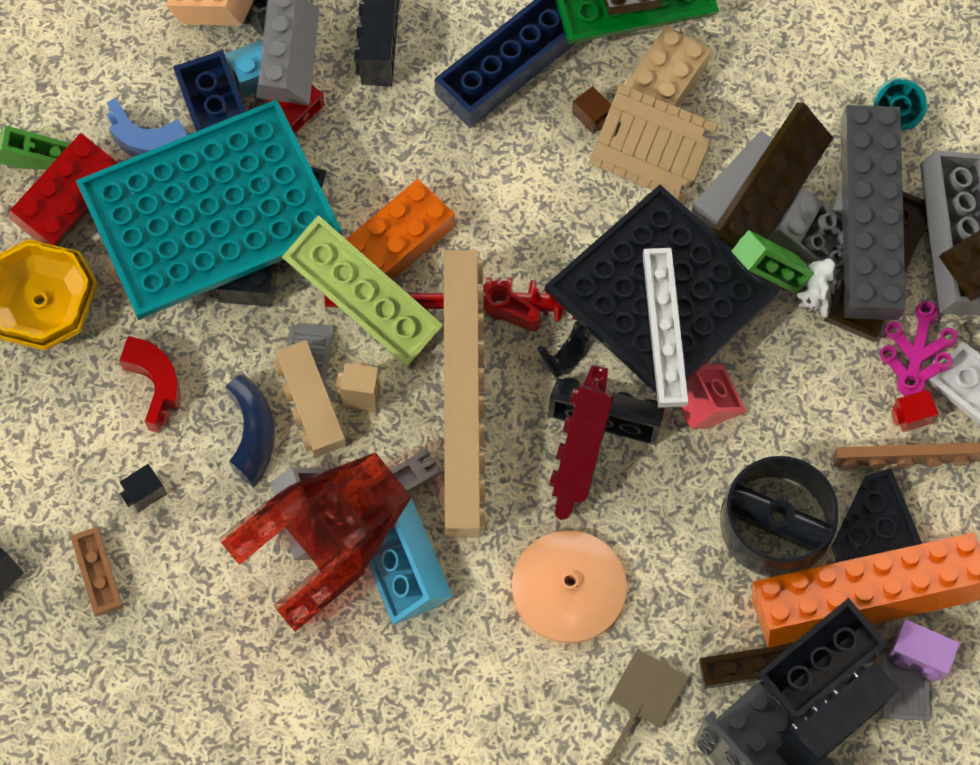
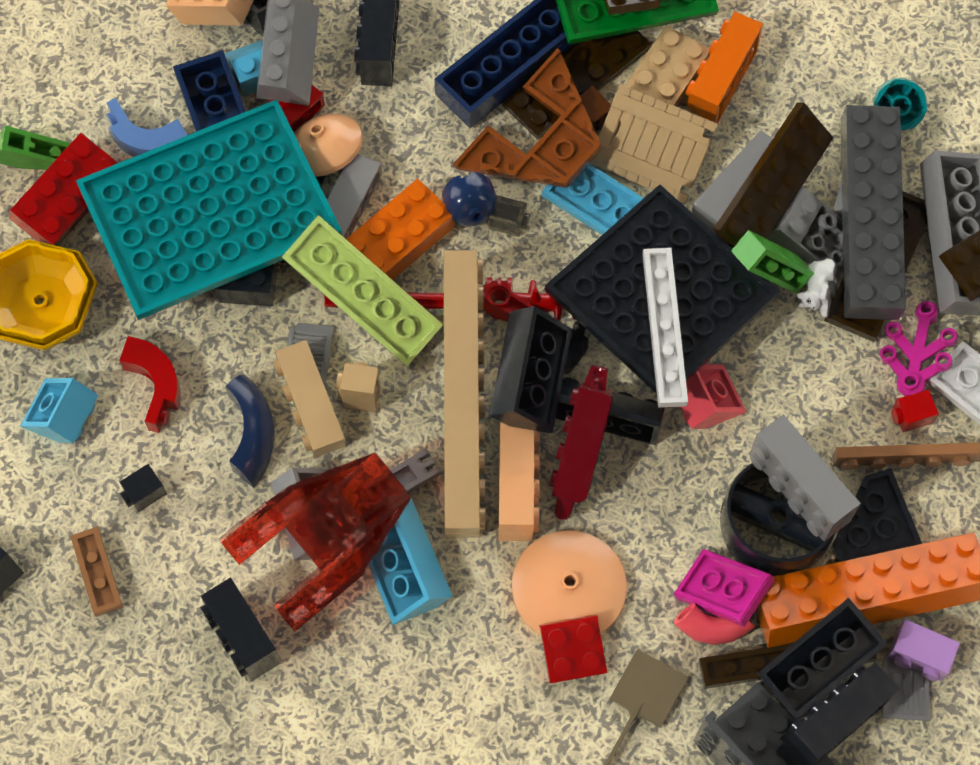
none -> medium azure slope [20,378,98,444]
none -> black brick [200,577,281,682]
none -> light nougat dish [294,113,363,177]
none -> light grey brick [327,154,382,239]
none -> dark blue cylinder [442,172,497,227]
none -> dark orange wing [453,48,603,188]
none -> clear smoke brick [489,195,531,237]
none -> black slope [489,306,572,433]
none -> light nougat brick [498,422,540,541]
none -> dark brown plate [502,31,652,140]
none -> red plate [539,615,607,684]
none -> medium azure plate [542,164,644,235]
none -> dark pink tile [673,549,775,627]
none -> coral cylinder [673,603,755,645]
none -> orange slope [686,11,763,124]
none -> light grey brick [749,414,861,541]

